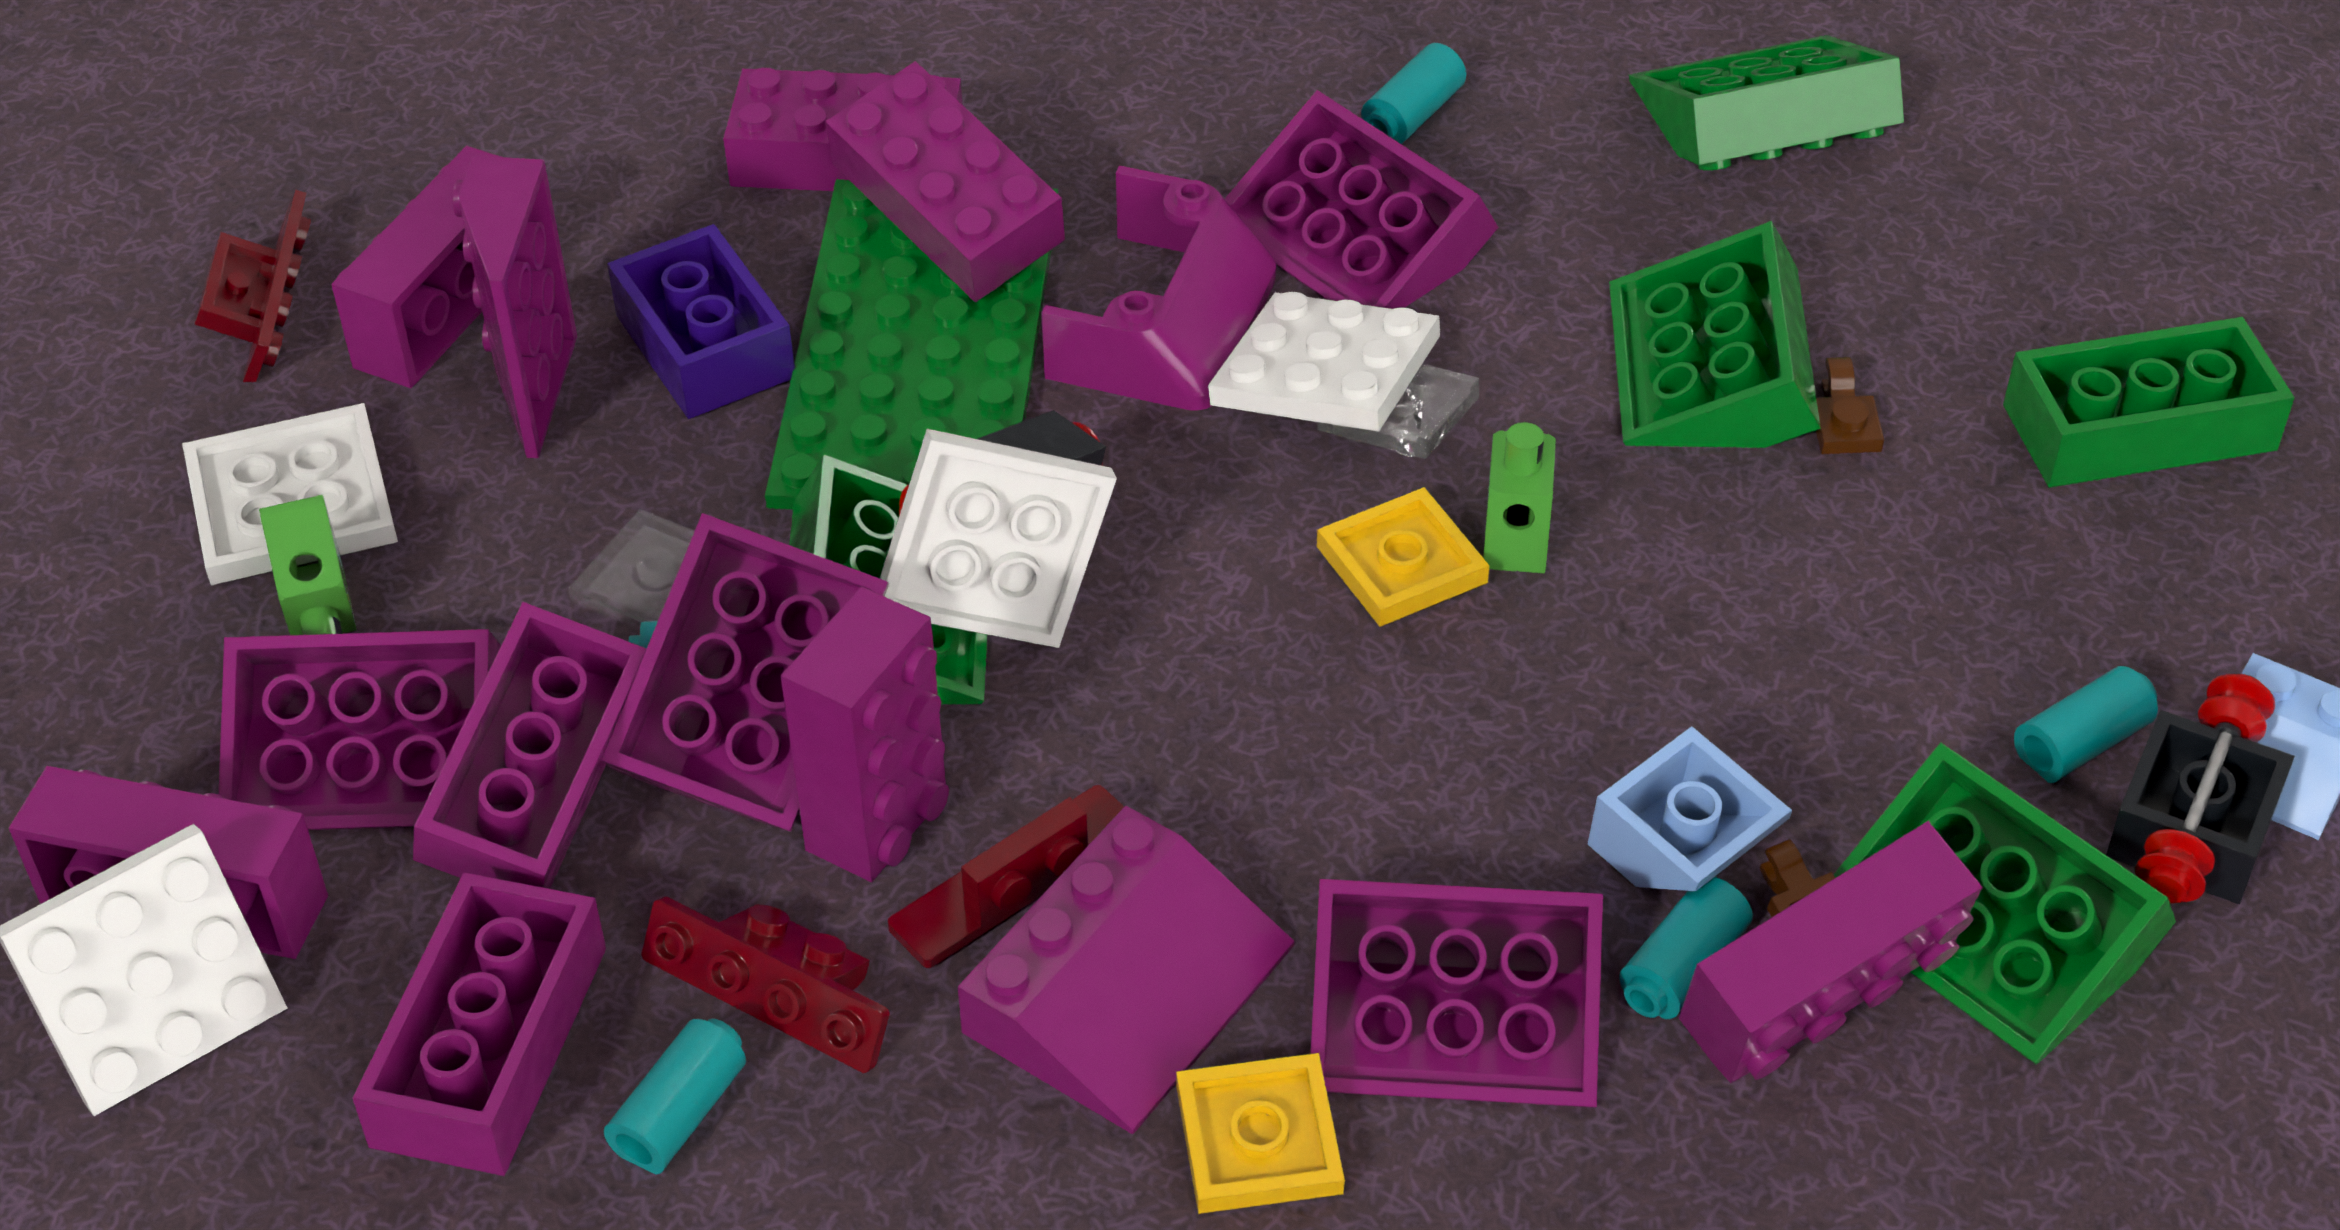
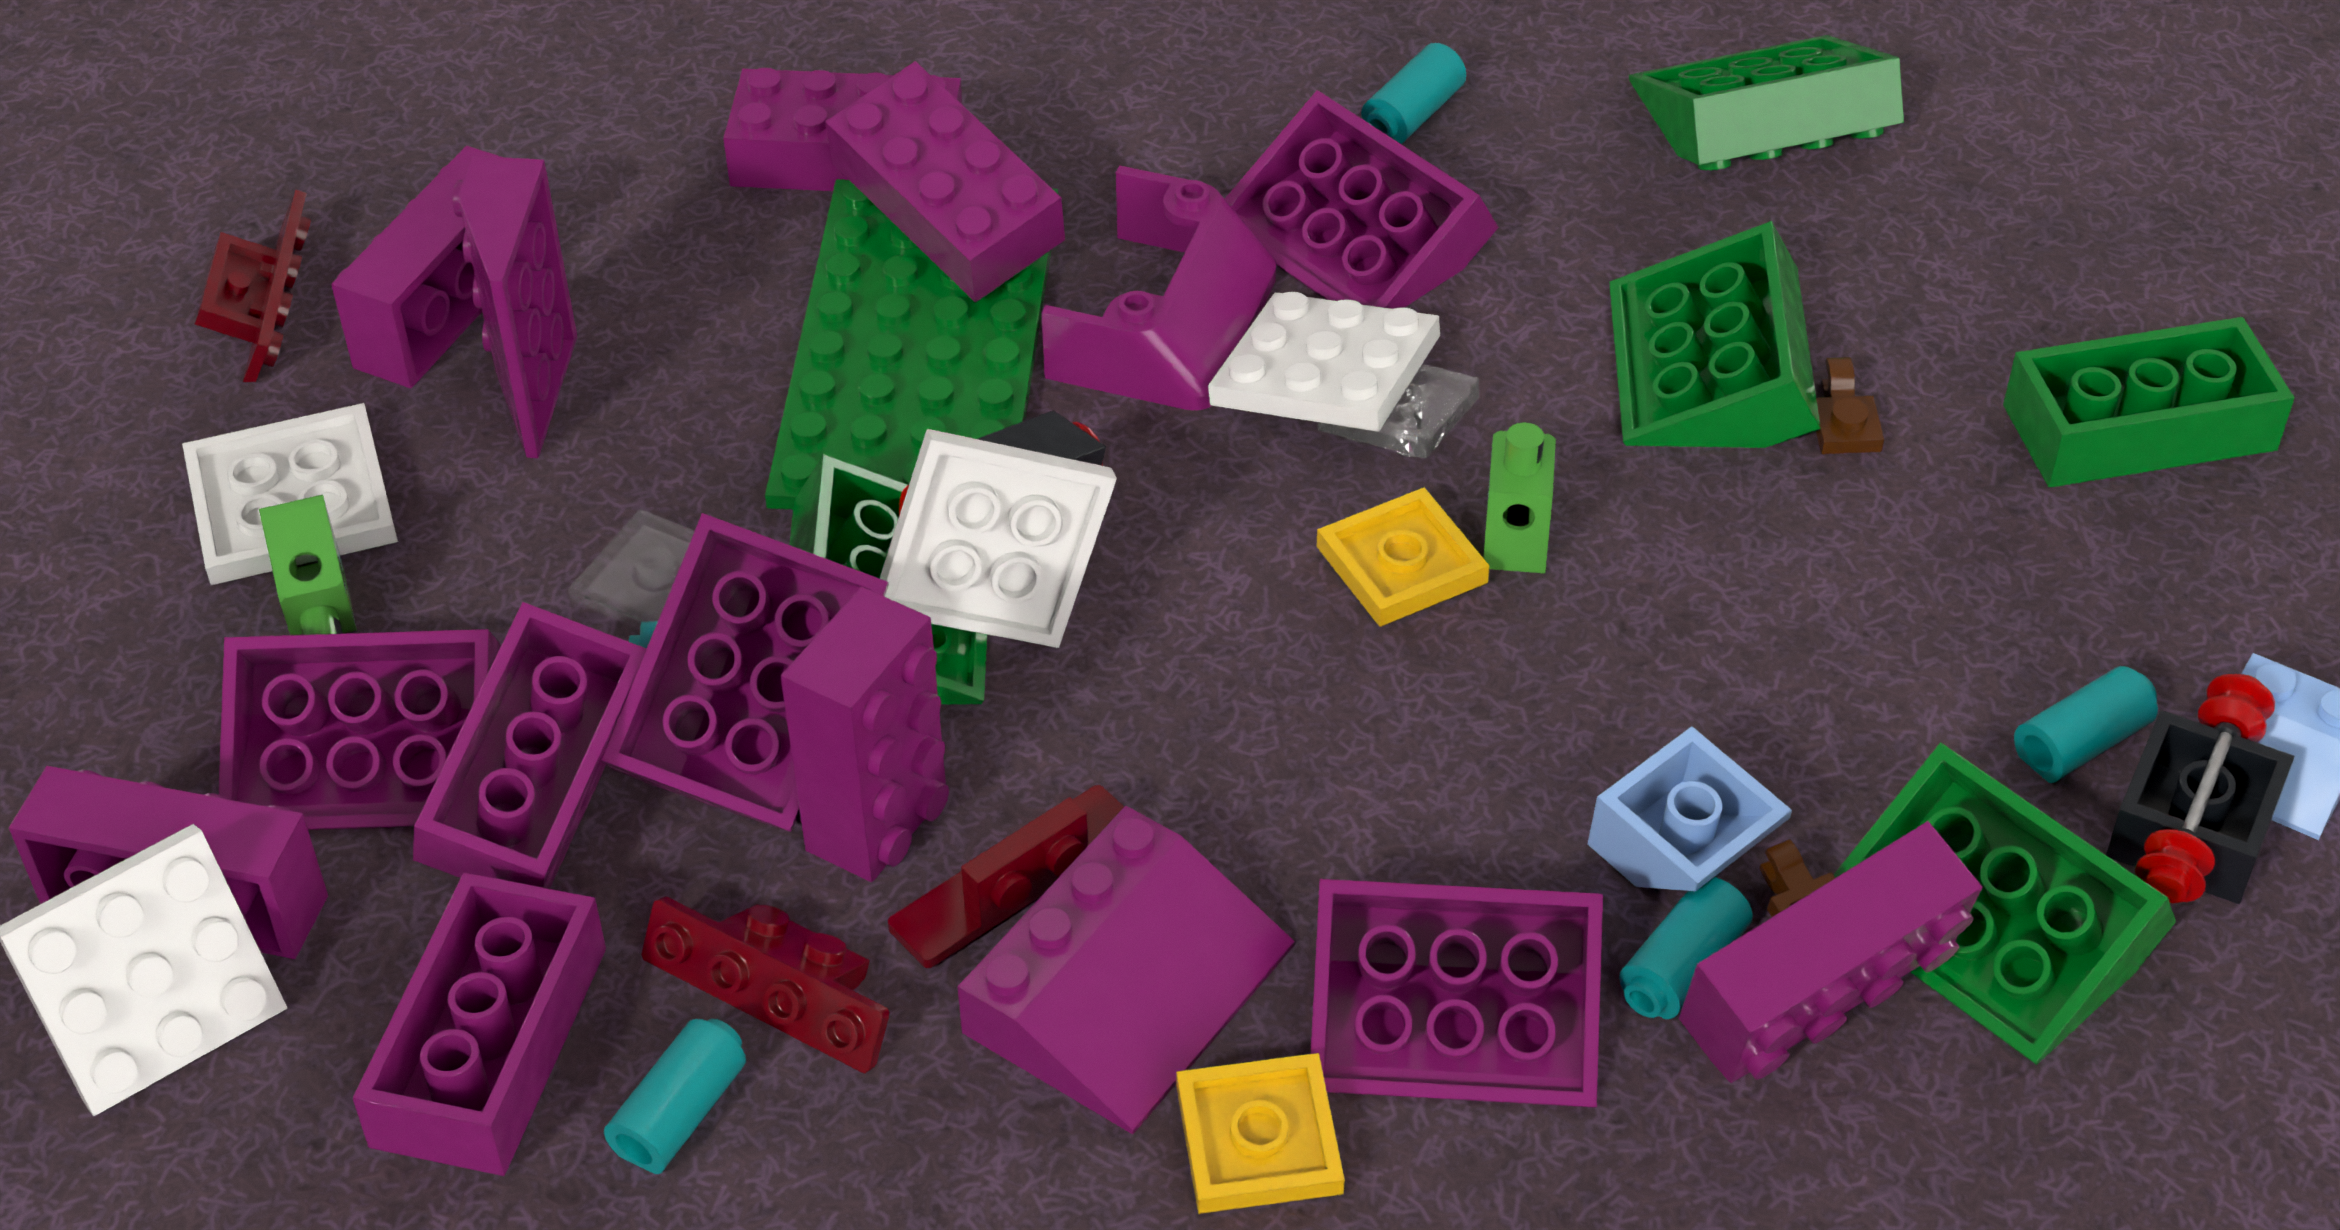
dark purple brick [607,224,795,419] -> none

